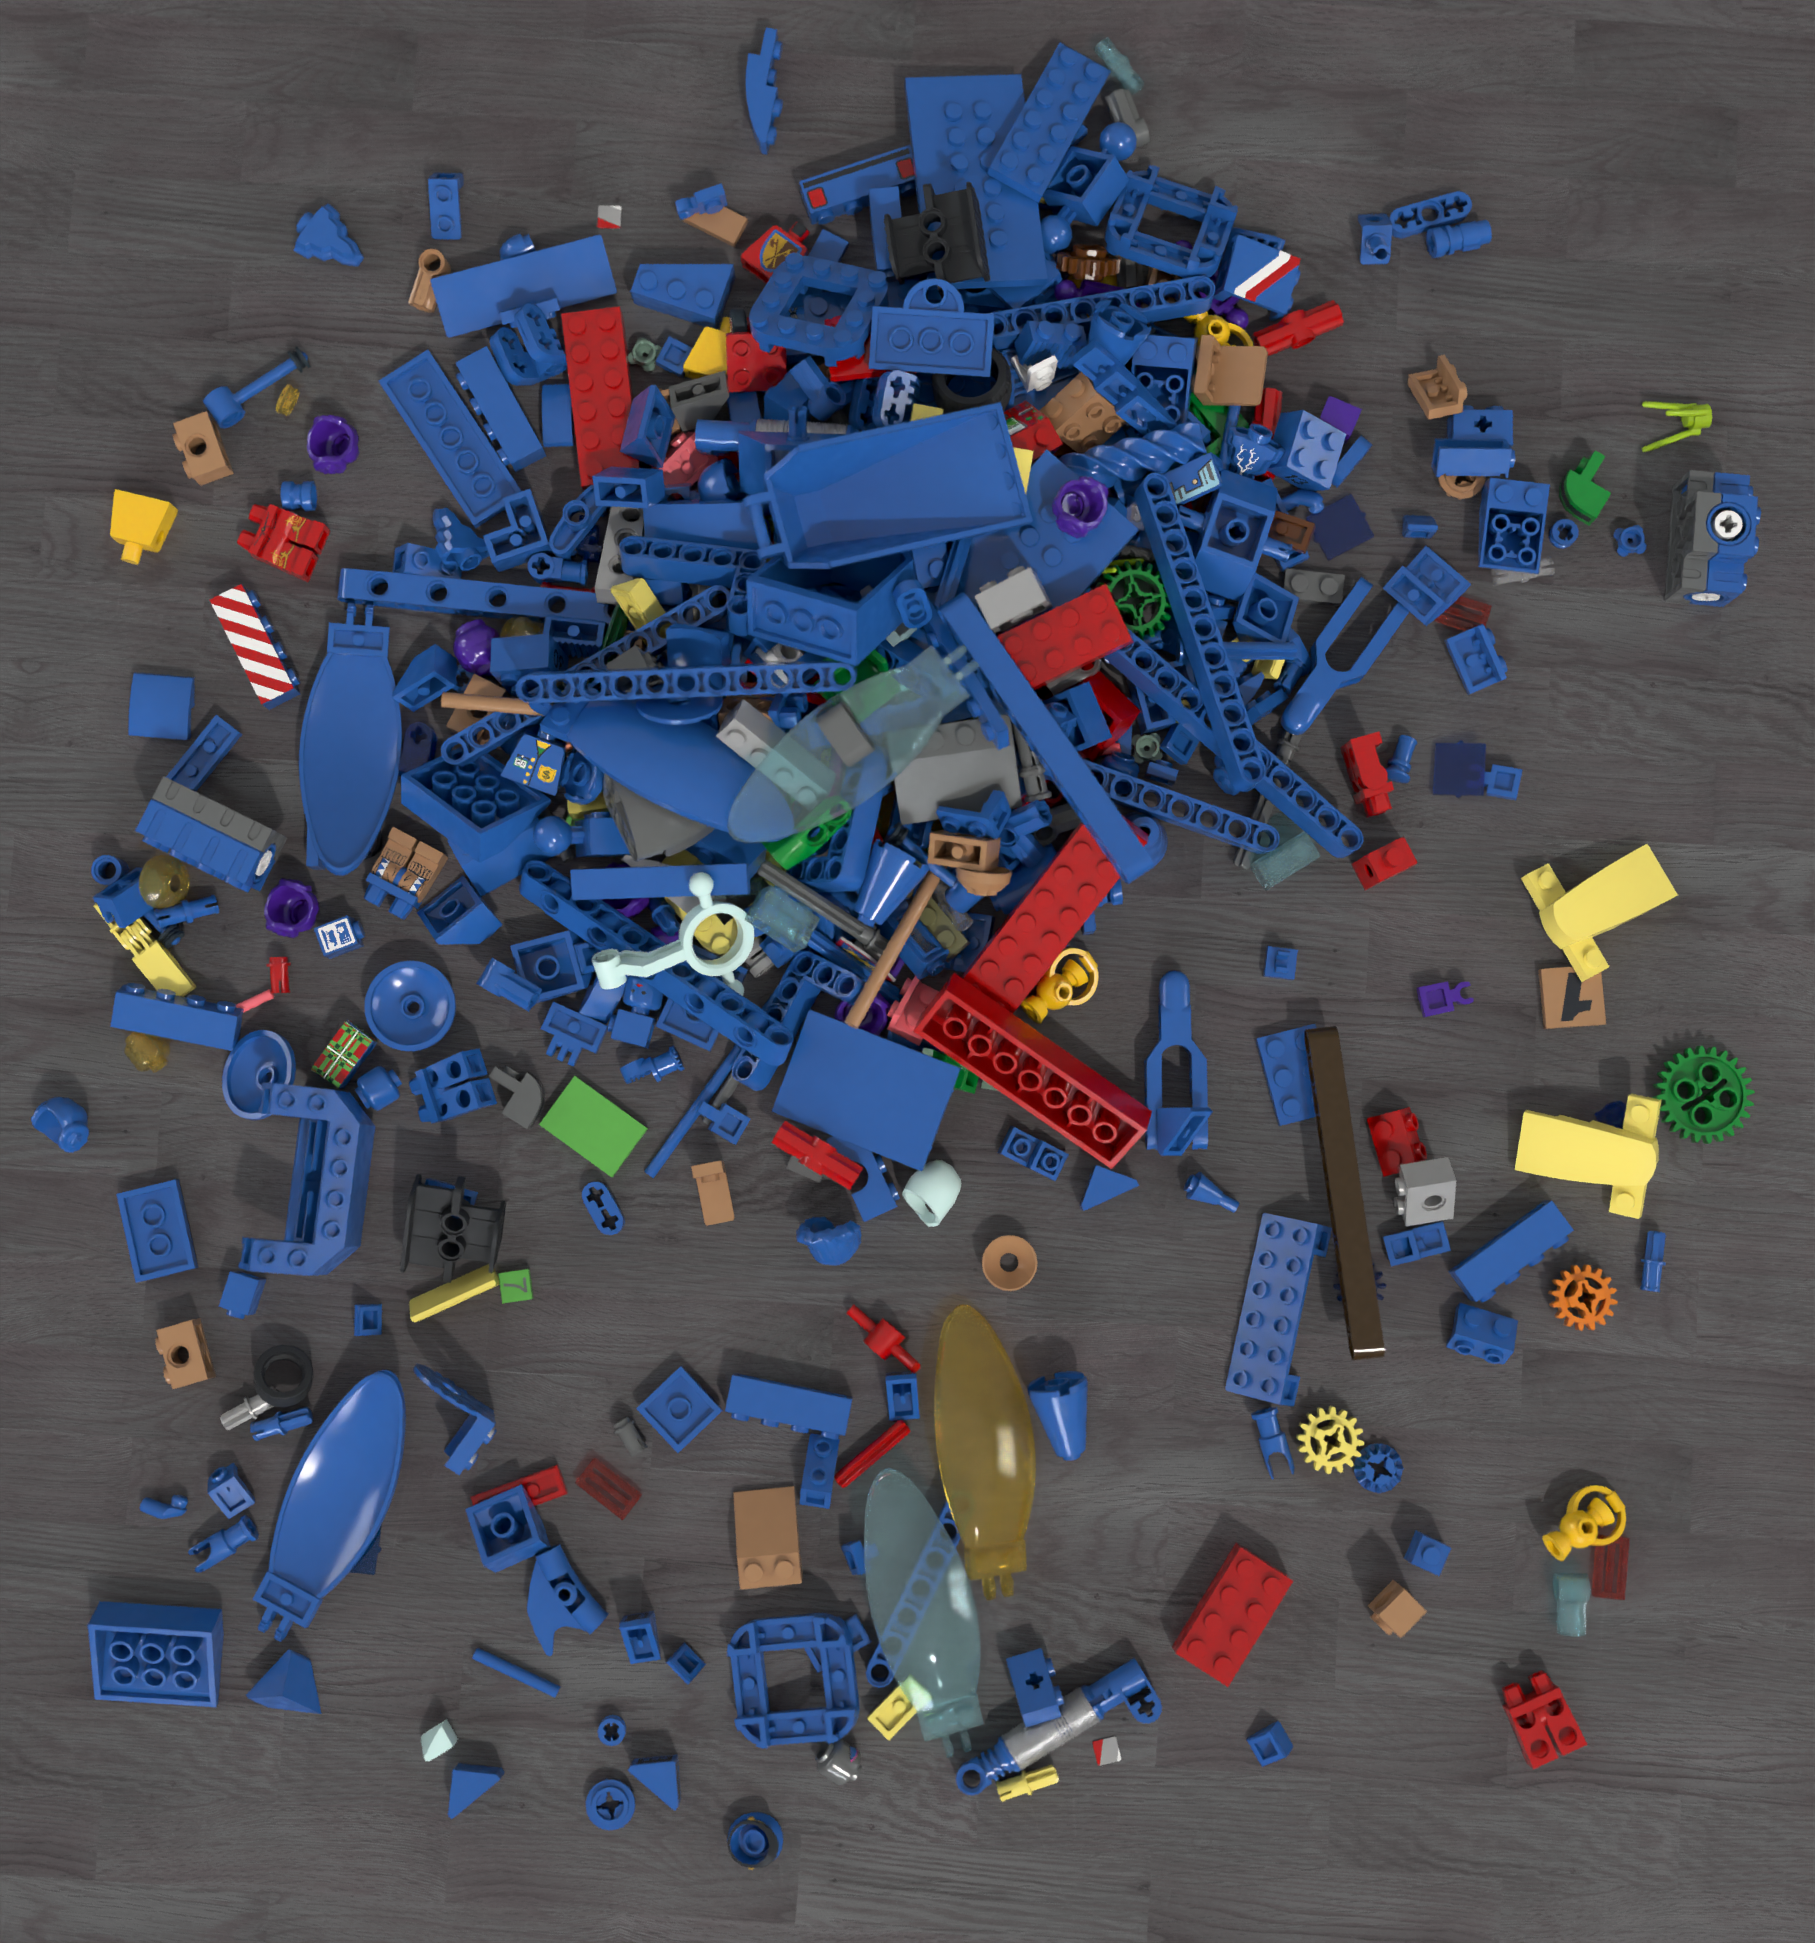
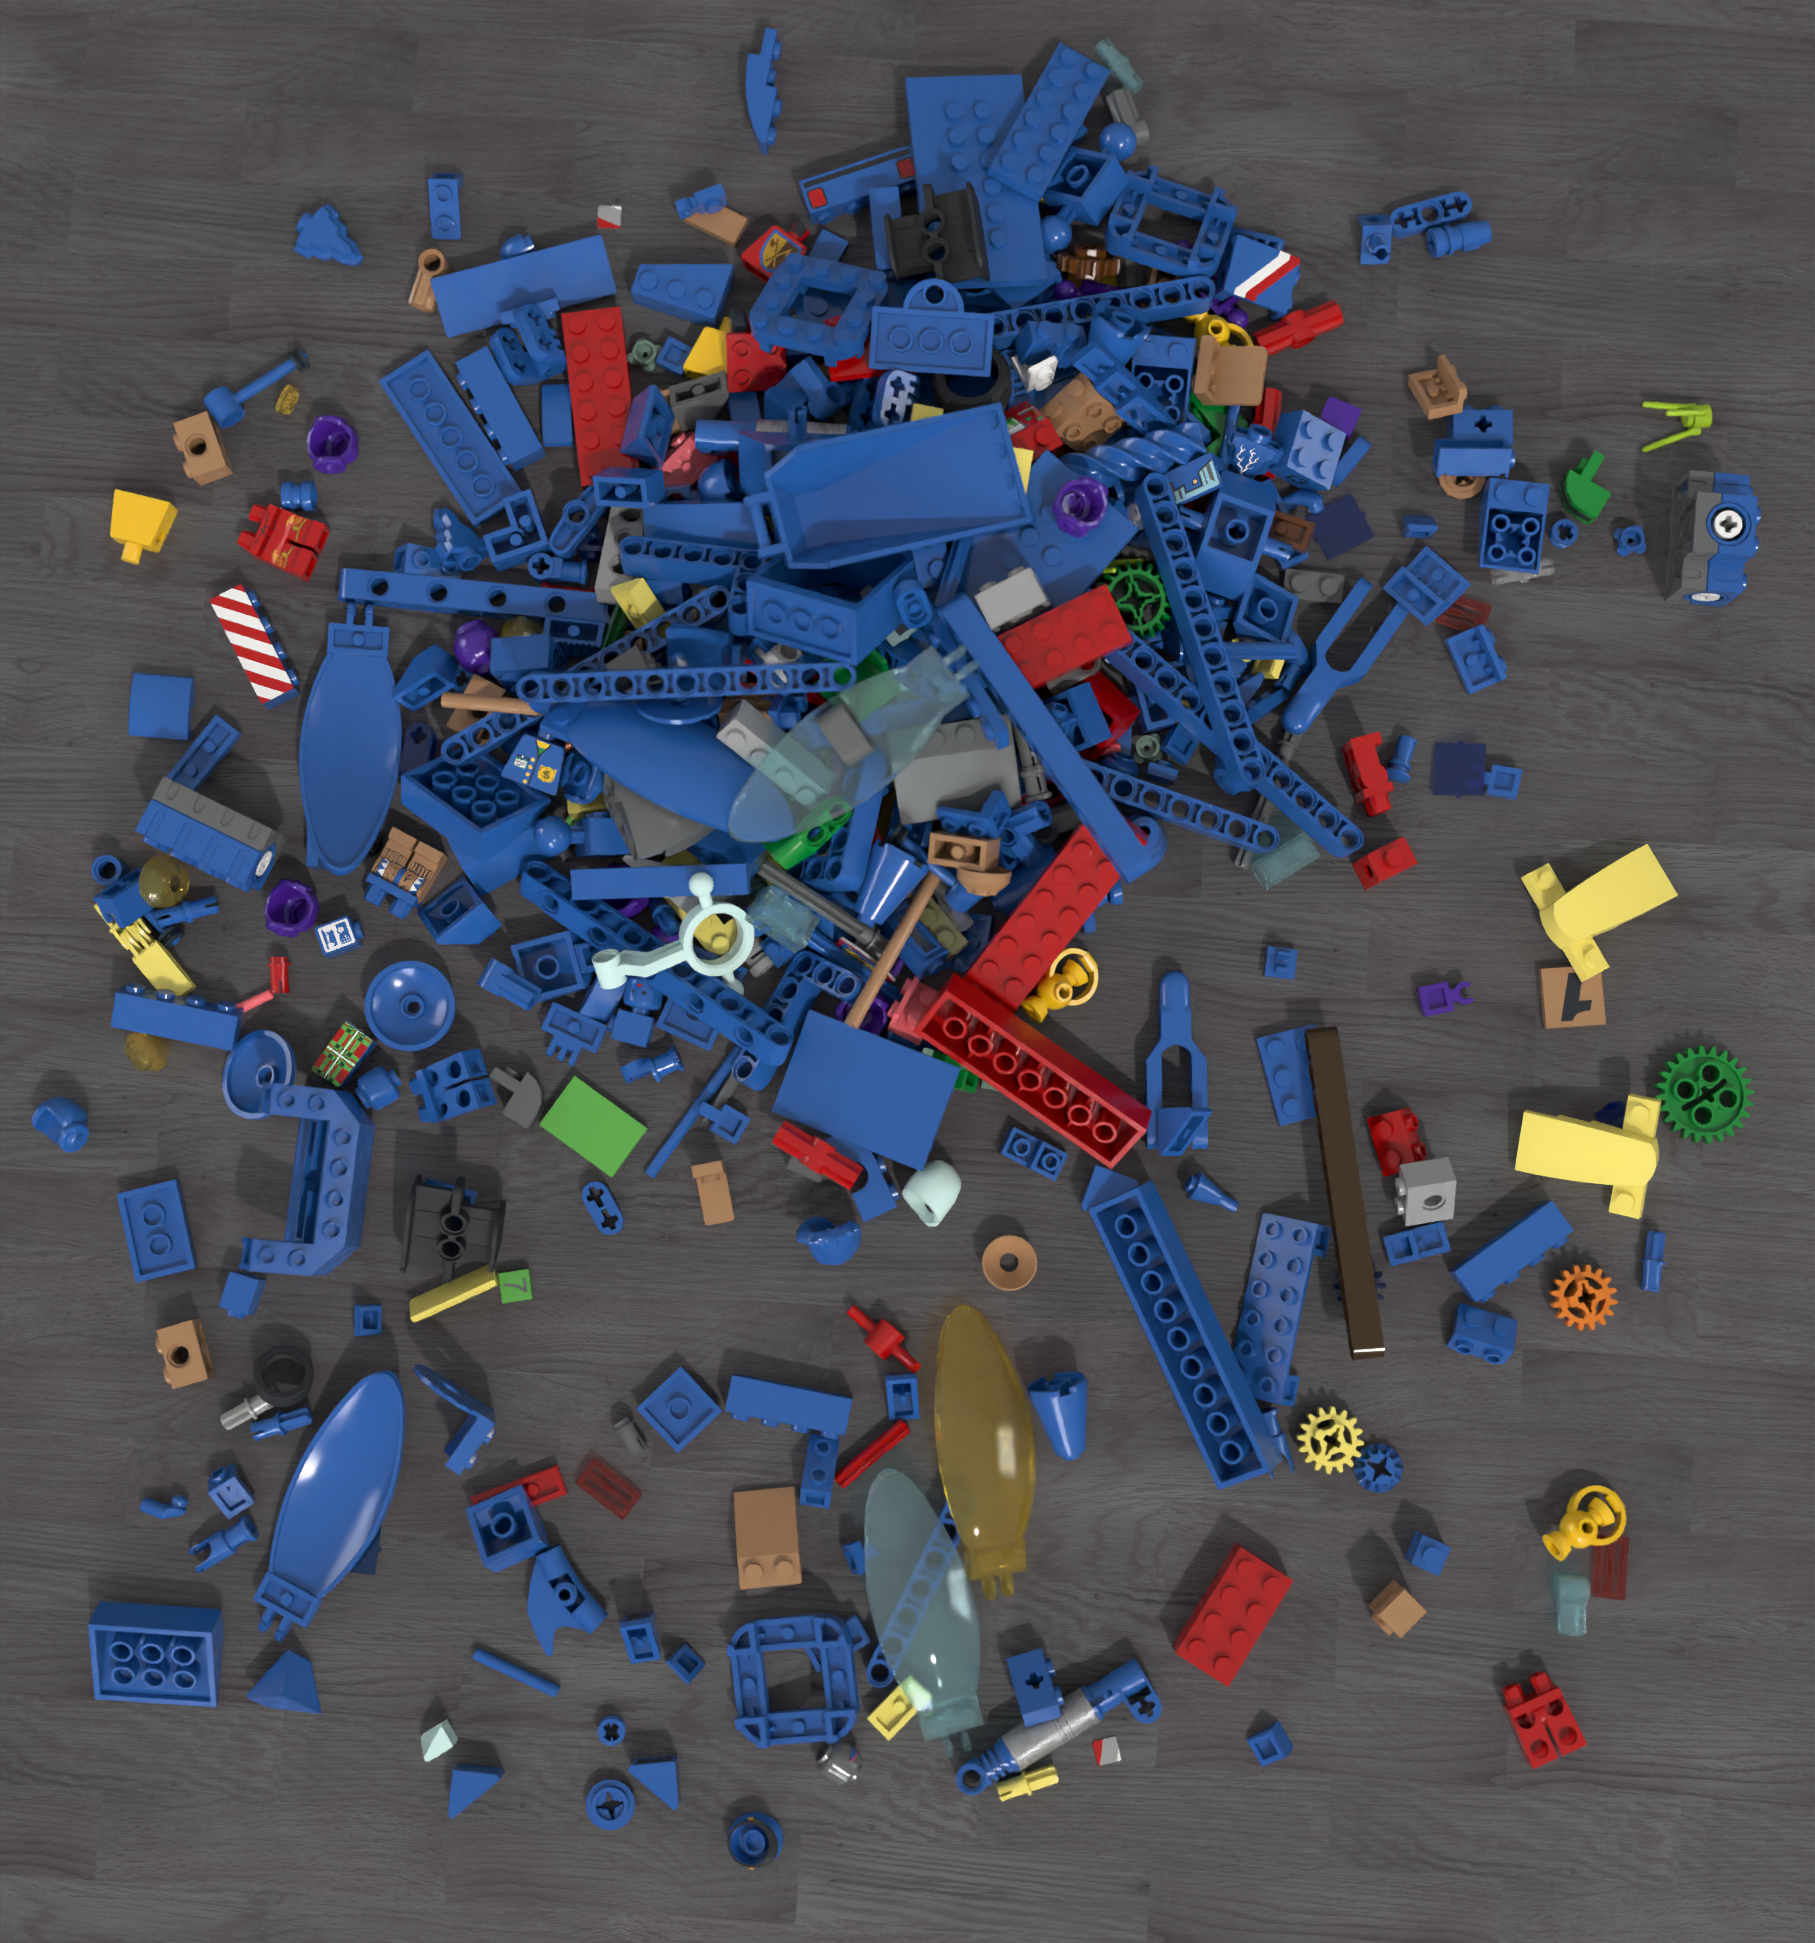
none -> blue brick [1088,1180,1283,1490]

